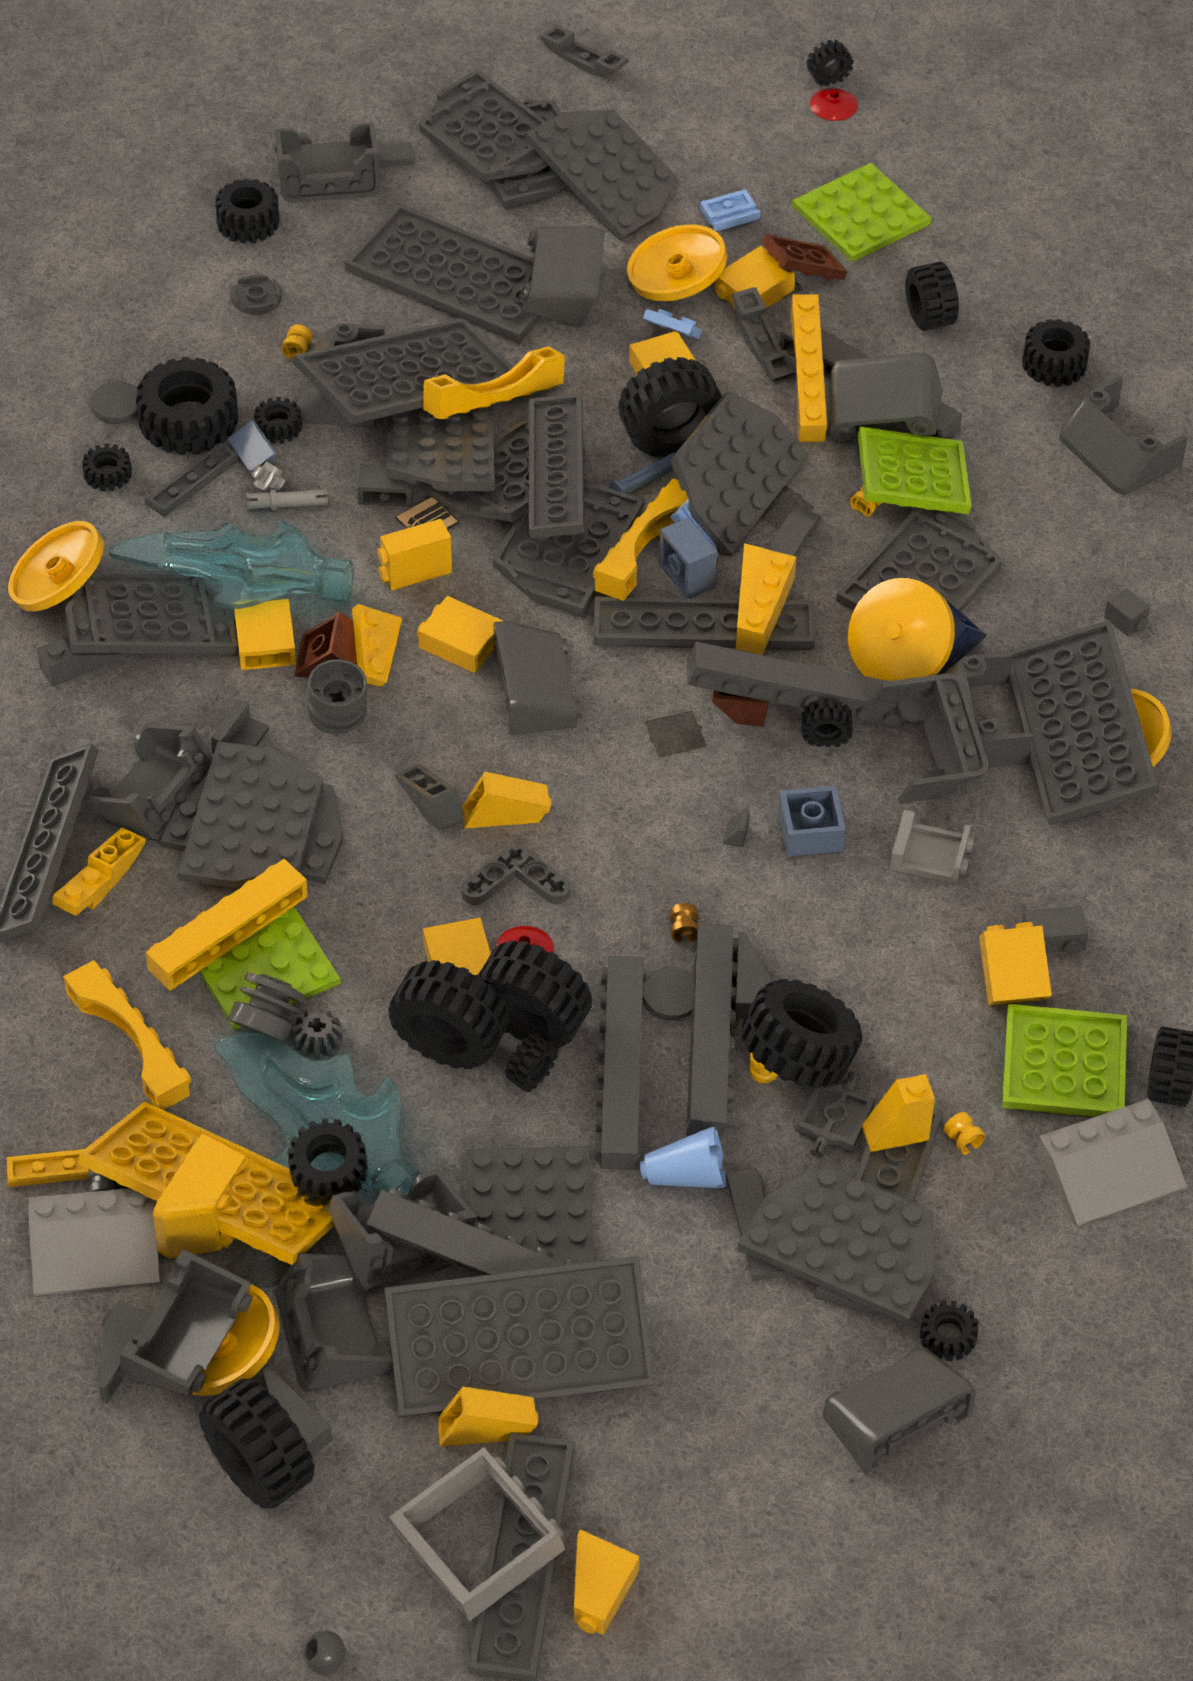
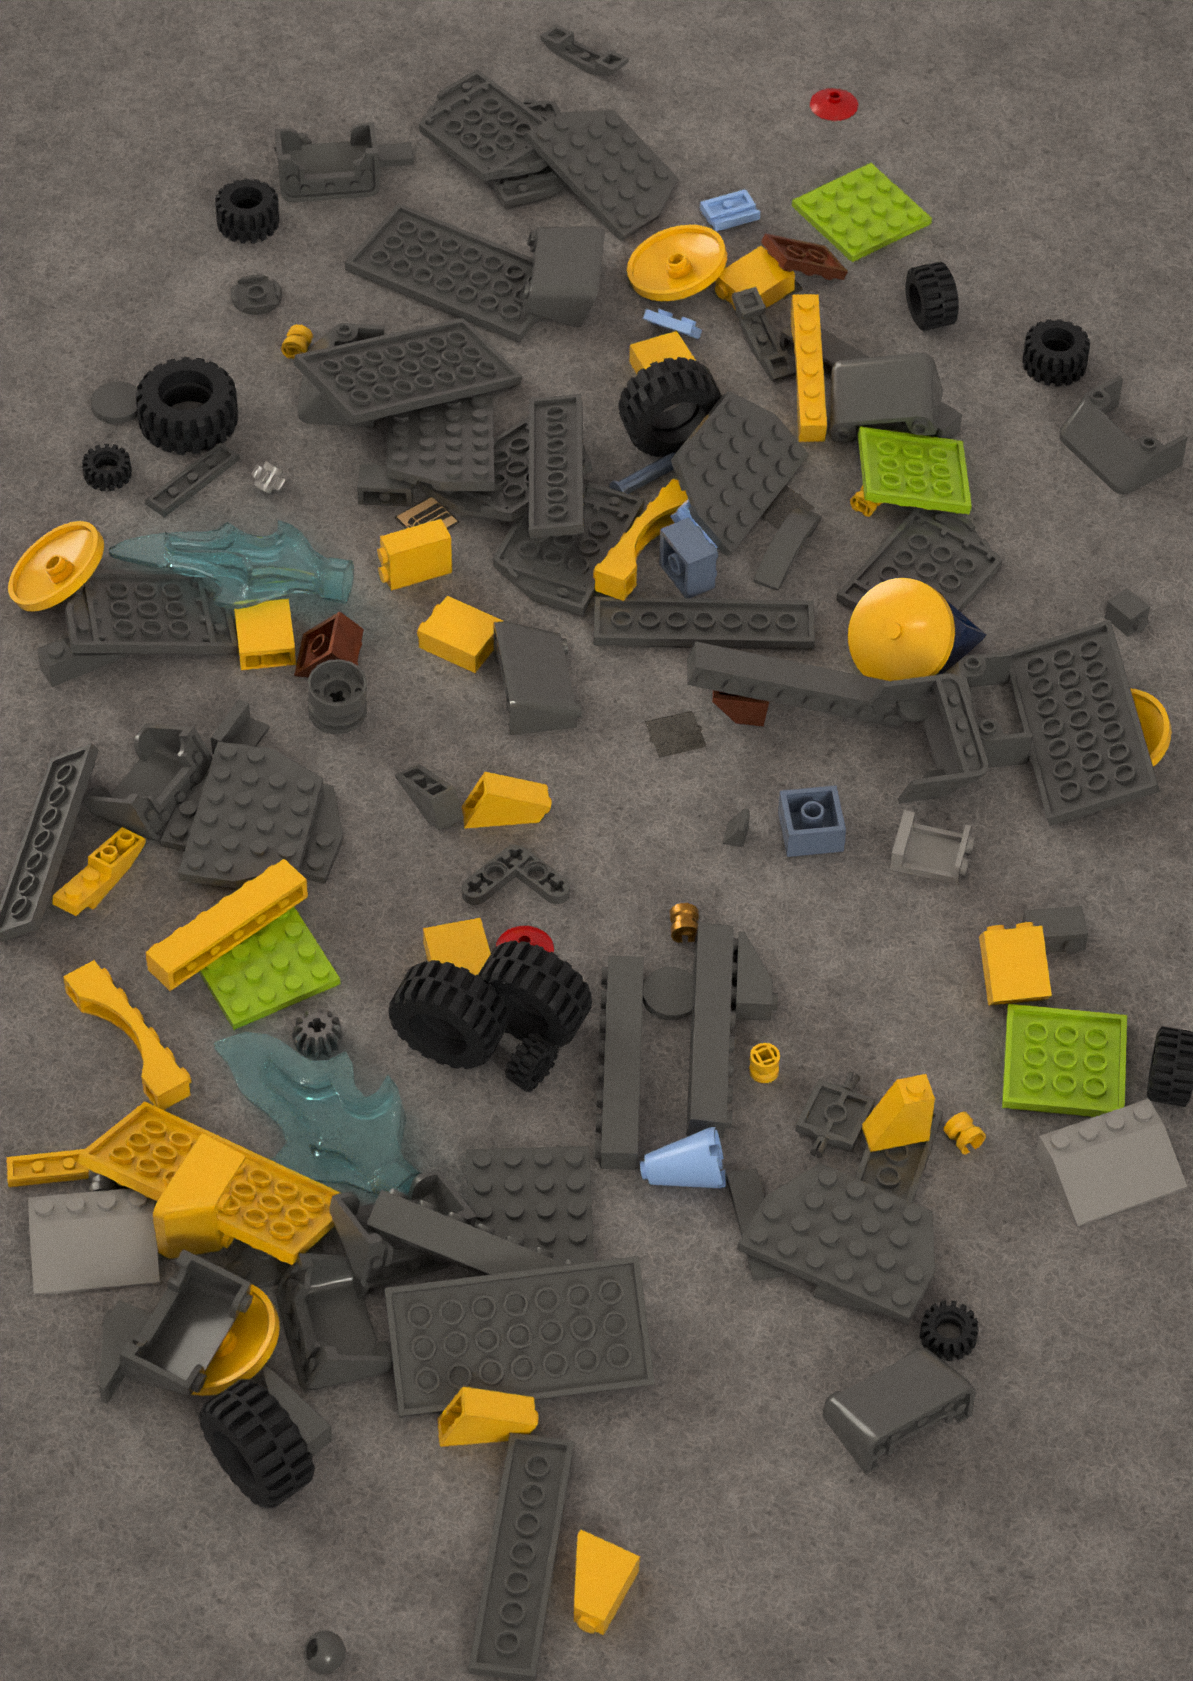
sand blue slope [228,421,277,473] -> none
dark grey wheel [228,972,305,1043] -> none
light grey pin [246,489,328,511] -> none
black tyre [254,397,302,444] -> none
black tyre [288,1118,368,1205] -> none
yellow wing [352,604,402,687] -> none
light grey window [388,1447,565,1622] -> none
yellow arch [423,346,565,419] -> none
yellow wedge [736,543,796,655] -> none
black tyre [741,979,862,1088] -> none
black tyre [802,699,853,747] -> none
black tyre [806,40,854,86] -> none

